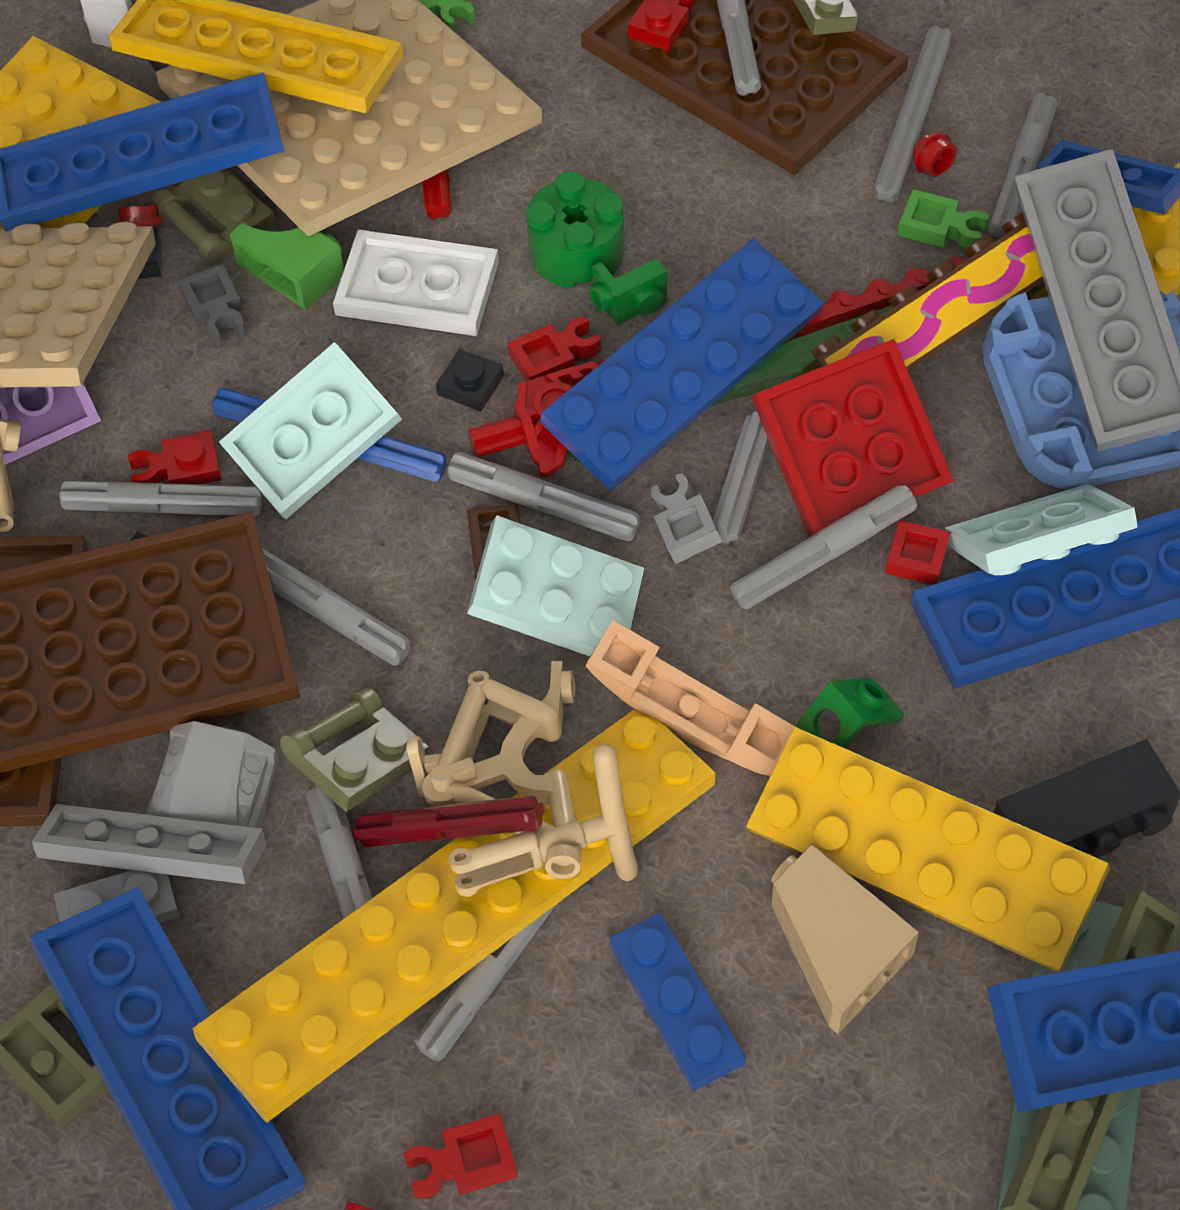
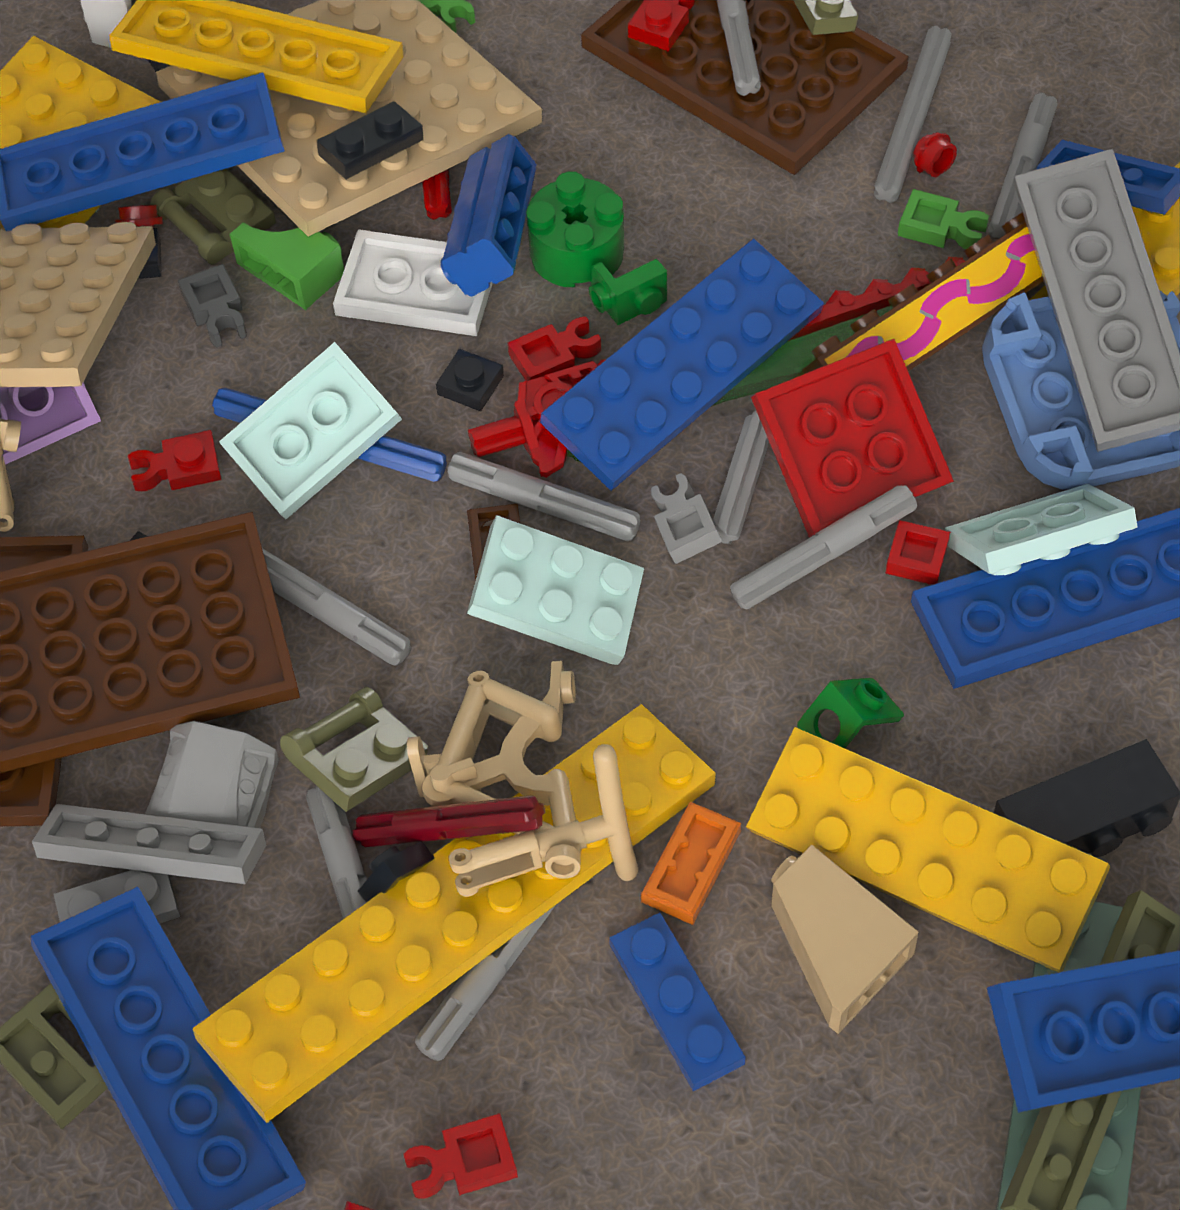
light grey axle [59,480,263,517] -> none
light nougat slope [585,620,797,776] -> none
none -> black plate [317,101,423,180]
none -> black plate [358,841,435,902]
none -> blue brick [440,134,536,297]
none -> orange plate [641,801,741,925]

